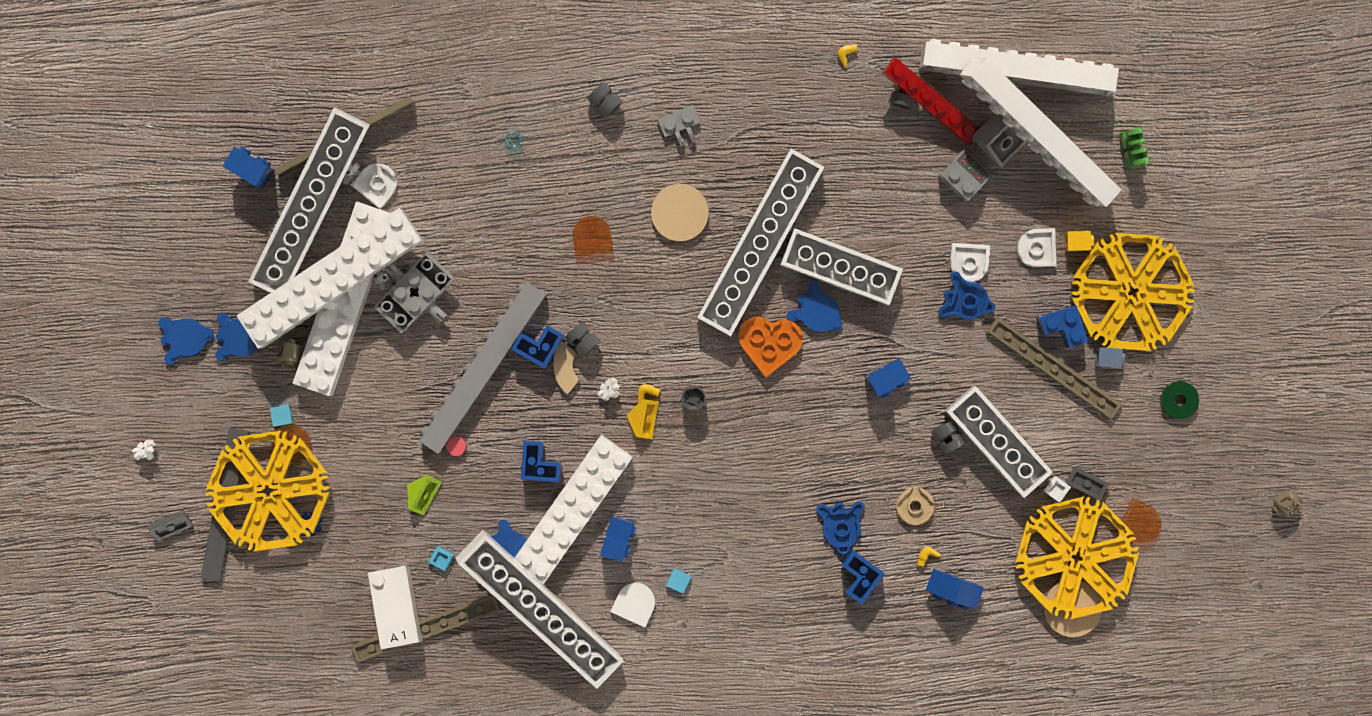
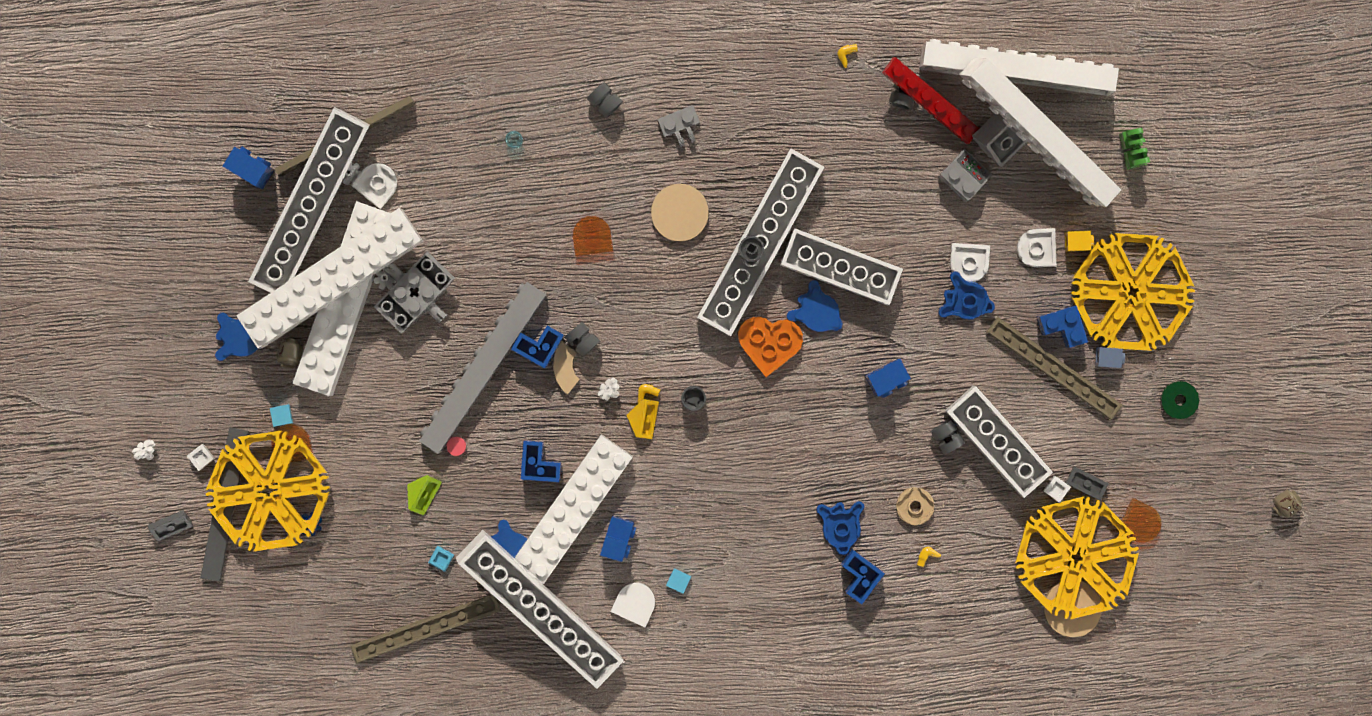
blue tile [158,317,214,365] -> none
white brick [368,566,422,649] -> none
blue brick [926,569,984,610] -> none
none -> white plate [187,444,215,471]
none -> dark grey wheel [739,236,764,262]

